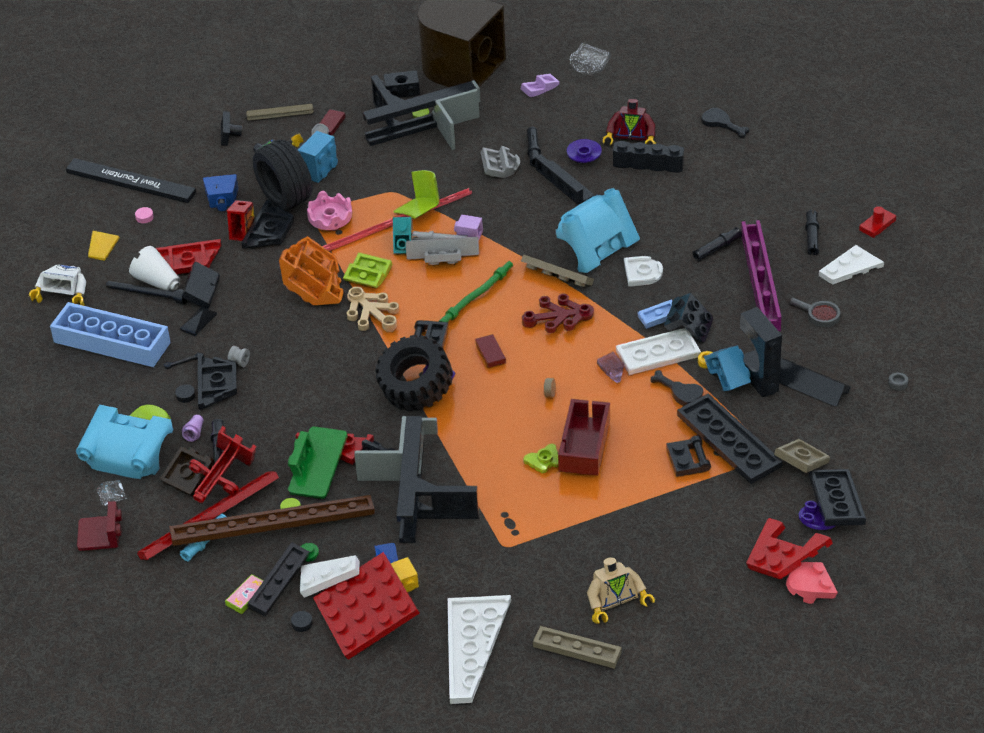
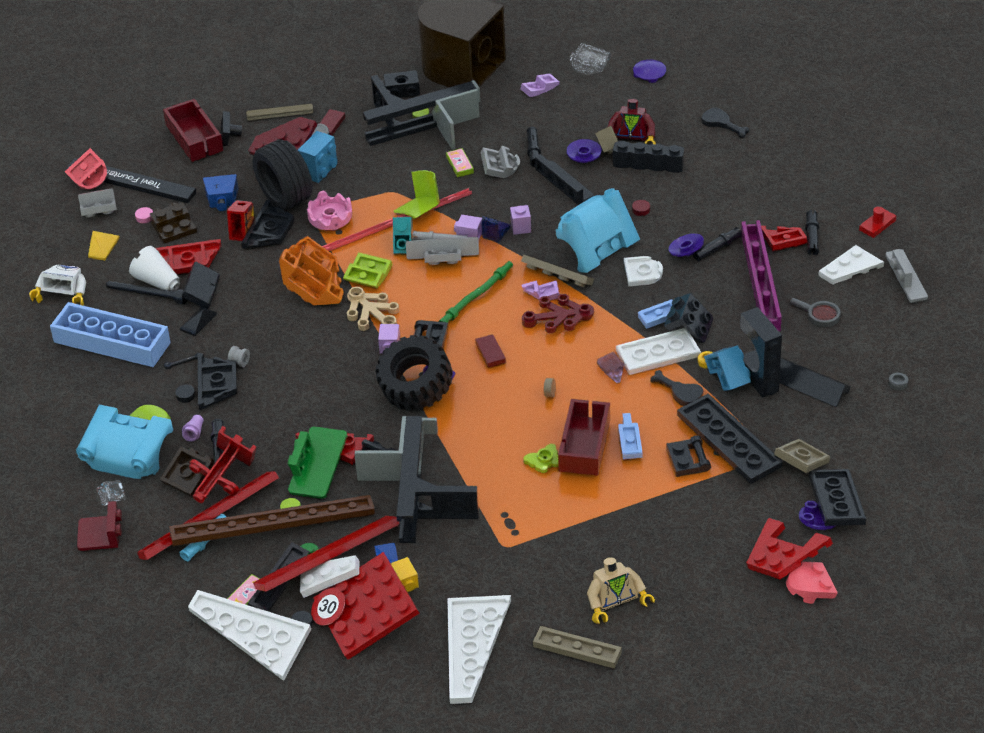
none -> coral slope [65,148,107,190]
none -> light grey bracket [78,189,117,217]
none -> dark brown plate [150,202,197,244]
none -> dark red piece [163,99,223,162]
none -> white wing [188,590,311,681]
none -> dark red plate [248,117,317,155]
none -> red tile [253,516,400,592]
none -> sticker [311,588,345,625]
none -> lavender brick [378,324,400,353]
none -> tile [446,148,474,177]
none -> clear blue slope [482,216,511,243]
none -> lavender brick [510,205,531,235]
none -> lavender slope [522,280,560,300]
none -> dark tan brick [595,126,618,154]
none -> light blue hinge [618,413,643,459]
none -> dark red tile [632,200,650,216]
none -> dark purple dish [633,59,666,83]
none -> dark purple dish [669,234,704,257]
none -> red wing [761,226,807,251]
none -> light grey bracket [886,249,928,303]

